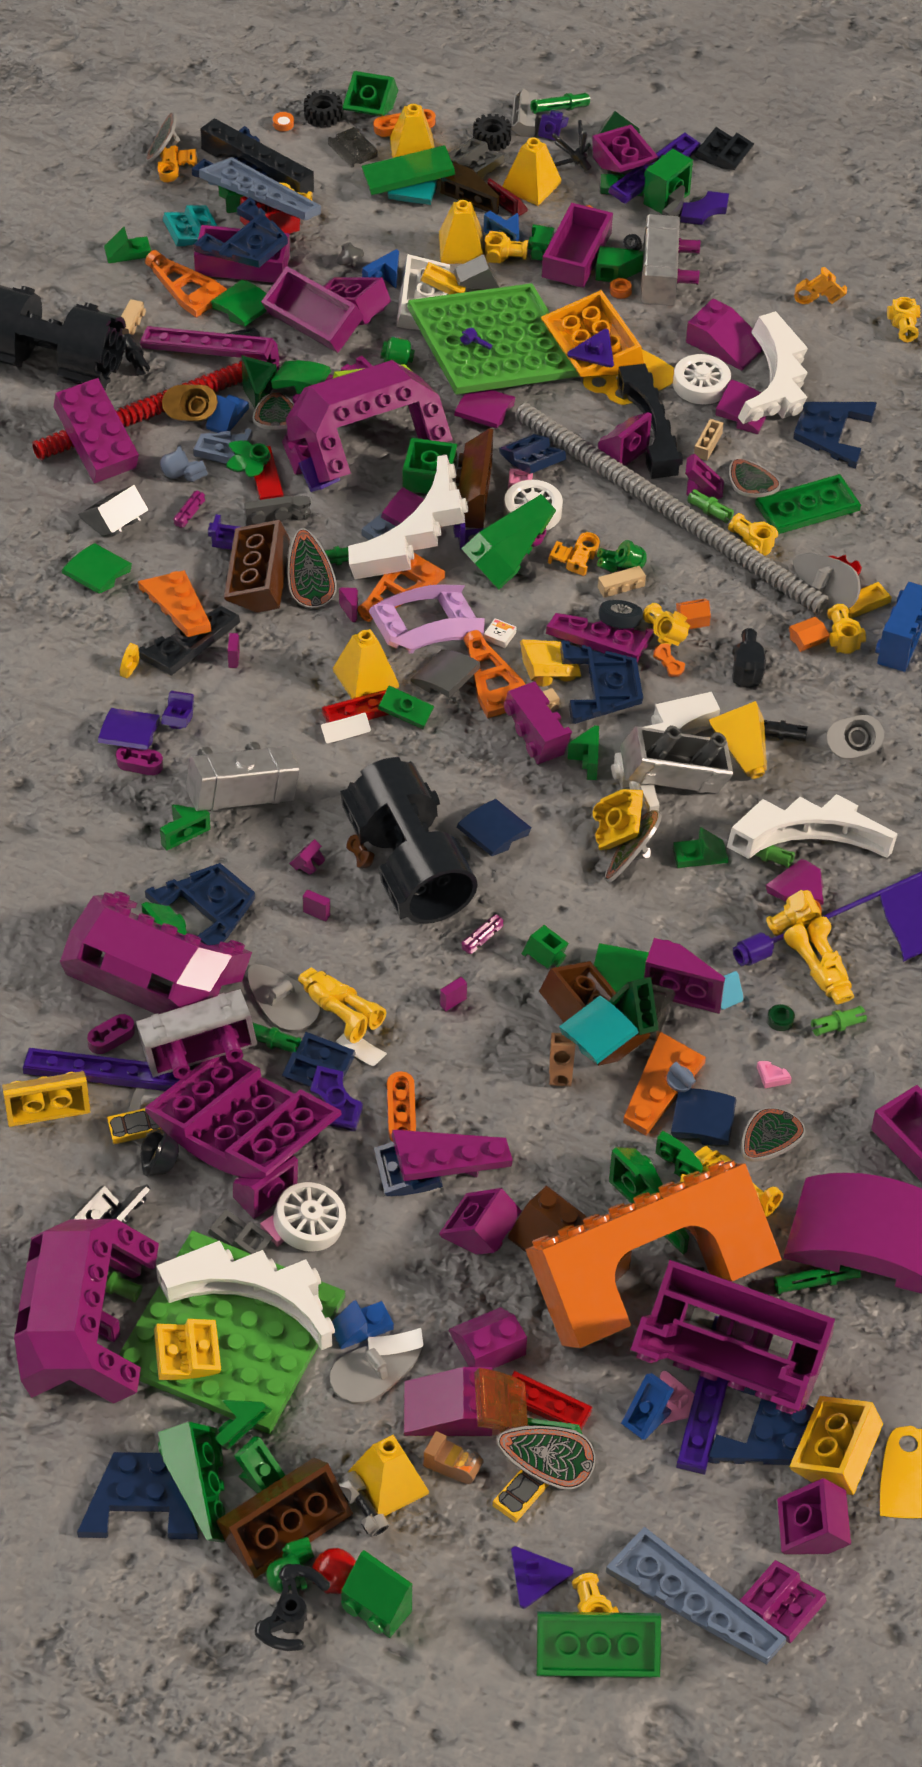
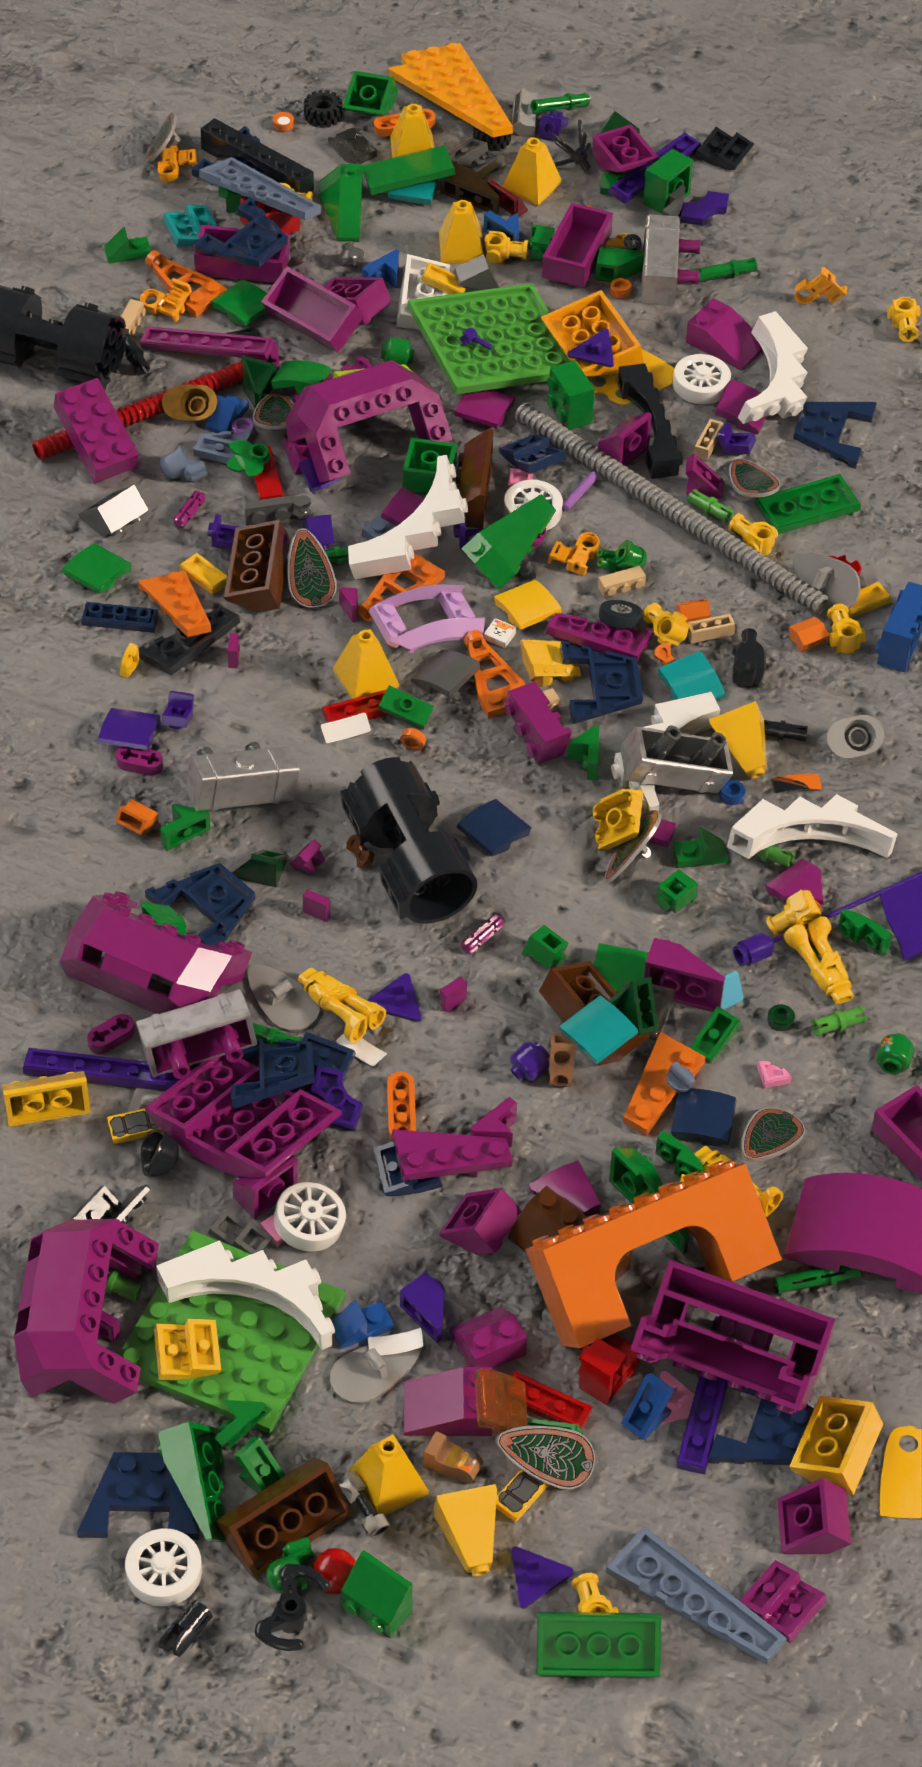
none -> dark blue tile [82,602,159,633]
none -> orange piece [115,799,159,835]
none -> white wheel [125,1528,202,1607]
none -> light orange piece [140,278,192,323]
none -> black hinge [158,1599,213,1657]
none -> yellow tile [179,553,227,595]
none -> dark blue wing [231,1038,315,1108]
none -> medium lavender tile [232,418,255,435]
none -> dark green slope [232,850,288,887]
none -> dark purple slope [302,514,335,549]
none -> green wedge [319,163,363,242]
none -> dark purple piece [367,973,421,1022]
none -> light orange wing [388,43,513,137]
none -> orange tile [400,728,427,751]
none -> dark purple slope [400,1272,445,1343]
none -> yellow slope [433,1484,497,1577]
none -> magenta slope [470,1096,517,1148]
none -> yellow slope [494,580,562,630]
none -> dark purple head [510,1042,550,1082]
none -> magenta slope [529,1160,601,1217]
none -> green brick [546,360,595,430]
none -> medium lavender piece [562,472,599,511]
none -> red brick [578,1333,640,1406]
none -> yellow tile [605,233,627,249]
none -> magenta tile [648,819,676,847]
none -> green brick [656,869,698,913]
none -> teal slope [658,651,725,700]
none -> tan piece [687,614,735,643]
none -> green slope [689,1006,741,1063]
none -> green pin [690,257,758,282]
none -> dark purple bracket [718,422,756,455]
none -> blue tile [719,780,745,805]
none -> sticker [772,774,822,794]
none -> green slope [838,909,892,955]
none -> green head [876,1033,915,1074]

